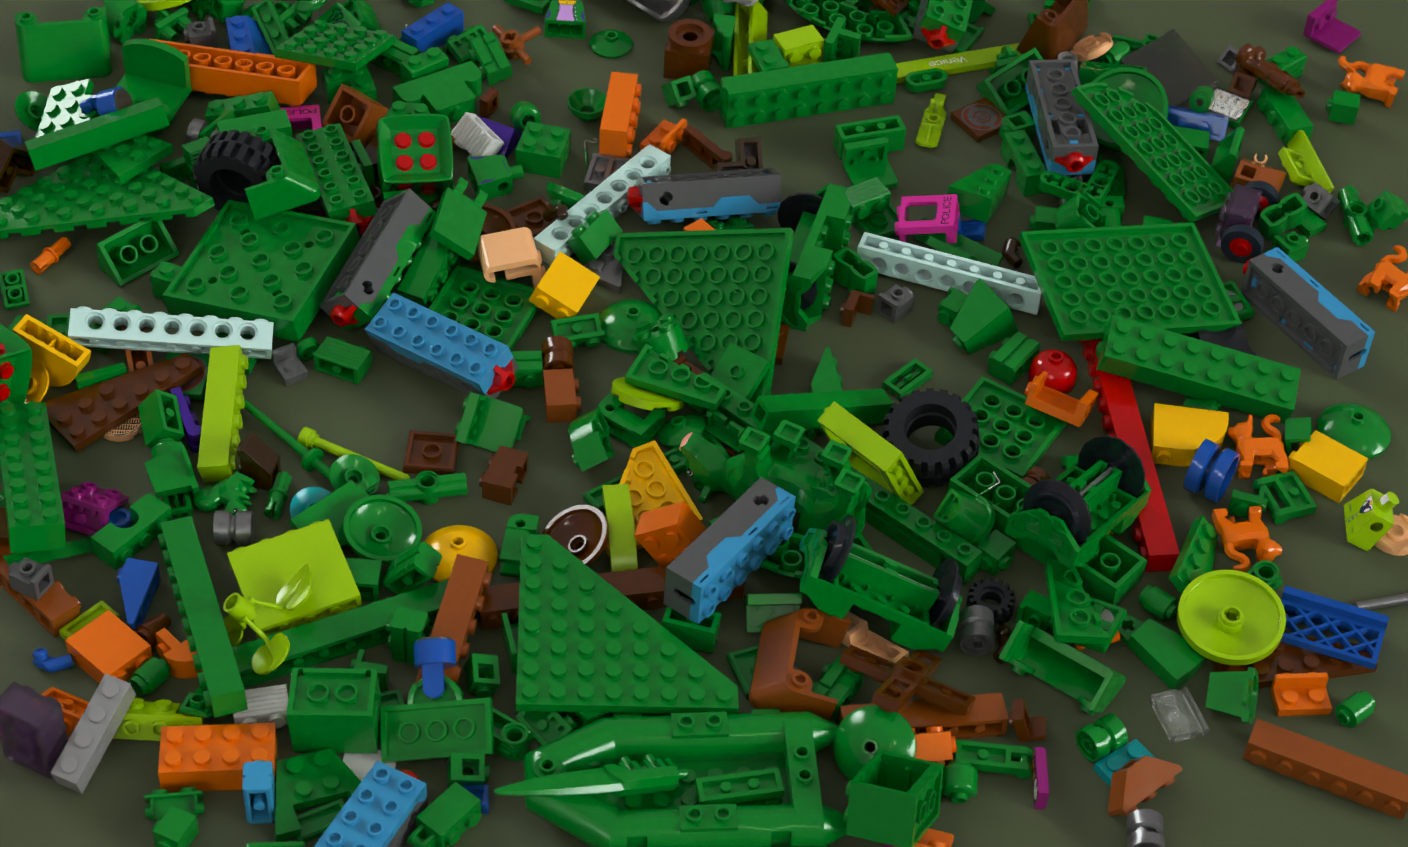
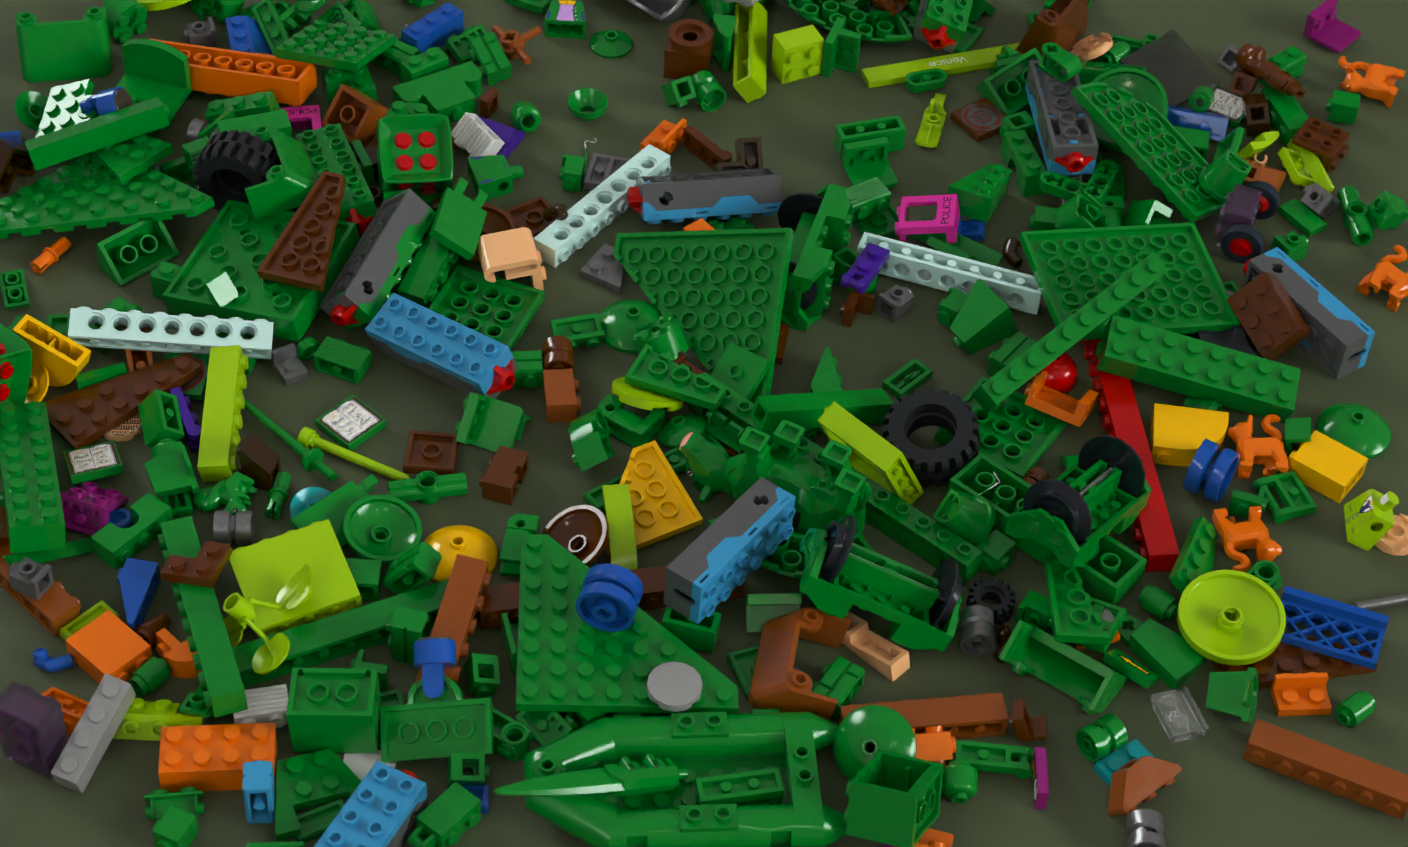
green hips [153,7,192,42] -> none
green dish [329,454,380,496] -> none
green brick [515,121,571,179] -> none
yellow brick [528,251,600,319] -> none
green piece [546,182,585,210] -> none
green brick [566,209,623,264] -> none
orange brick [599,72,642,158] -> none
orange piece [634,501,707,566] -> none
green brick [719,52,898,129] -> none
green bracket [747,39,789,72] -> none
reddish brown piece [839,645,976,716] -> none
green brick [1258,193,1308,241] -> none
none -> tile [63,441,124,484]
none -> reddish brown plate [160,541,232,588]
none -> slope [204,270,239,308]
none -> reddish brown wing [257,171,346,292]
none -> tile [315,395,387,451]
none -> green brick [559,154,585,192]
none -> blue wheel [576,563,643,632]
none -> light grey tile [647,661,702,712]
none -> dark purple plate [840,243,890,294]
none -> green brick [972,251,1169,413]
none -> green piece [1038,42,1082,82]
none -> green tile [1102,648,1161,689]
none -> green panel [1122,199,1173,226]
none -> green container [1198,149,1252,204]
none -> reddish brown brick [1227,271,1312,360]
none -> lime slope [1237,131,1280,159]
none -> dark brown slope [1242,93,1270,137]
none -> reddish brown bracket [1292,117,1350,174]

